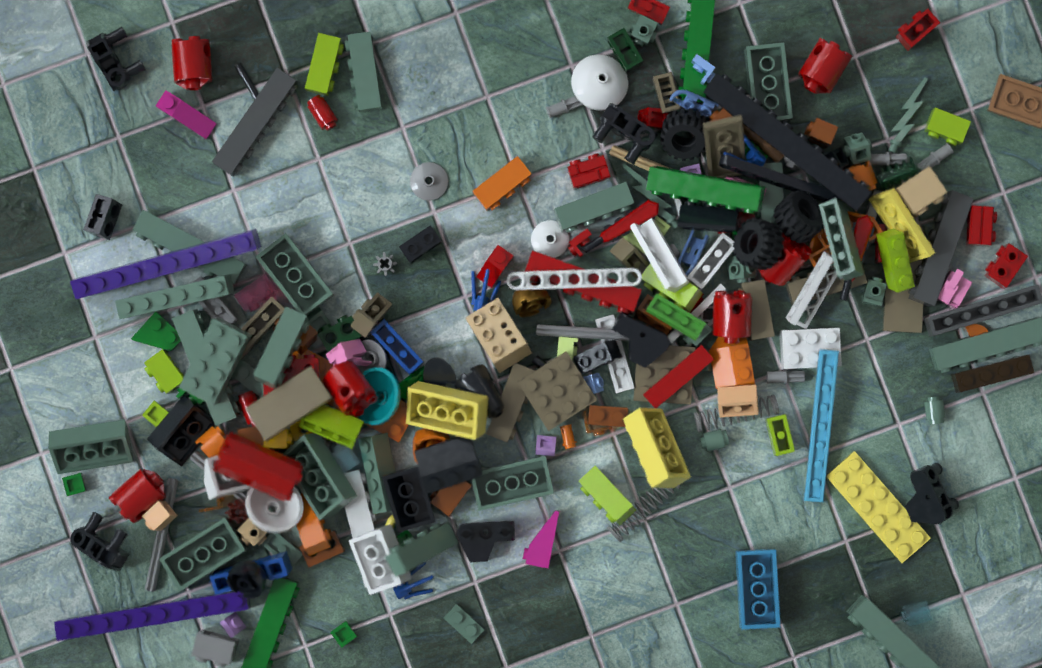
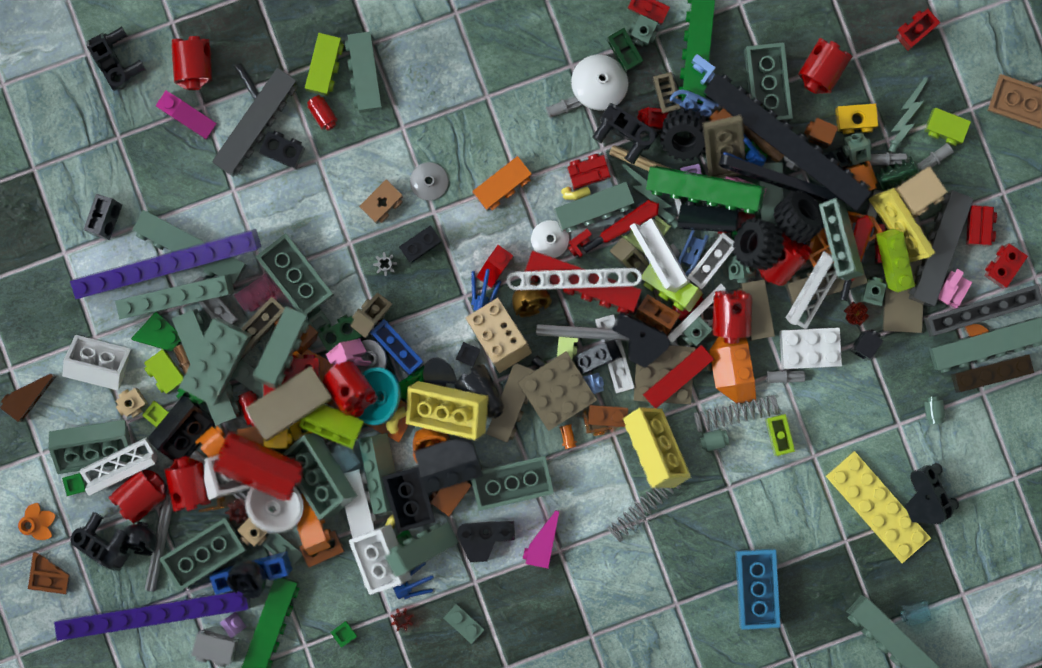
light nougat brick [142,501,178,531] -> none
lavender plate [535,435,556,456] -> none
lime brick [578,466,636,526] -> none
bright green plate [646,293,706,341] -> none
light nougat brick [718,385,758,418] -> none
medium azure tile [804,349,839,503] -> none
none -> reddish brown slope [0,373,57,422]
none -> orange plate [18,503,56,540]
none -> dark orange wing [28,552,70,594]
none -> white slope [62,335,131,390]
none -> white fence [79,437,158,496]
none -> tan brick [116,388,148,418]
none -> black cylinder [120,522,158,556]
none -> red cylinder [164,456,211,511]
none -> medium nougat axle [174,345,190,374]
none -> black brick [259,131,305,169]
none -> medium nougat brick [359,179,403,224]
none -> light yellow arm [386,407,407,434]
none -> clear red gear [390,608,413,631]
none -> black plate [456,342,481,367]
none -> light yellow arm [561,186,591,200]
none -> yellow brick [836,103,878,134]
none -> clear red gear [844,301,869,326]
none -> black brick [849,329,884,361]

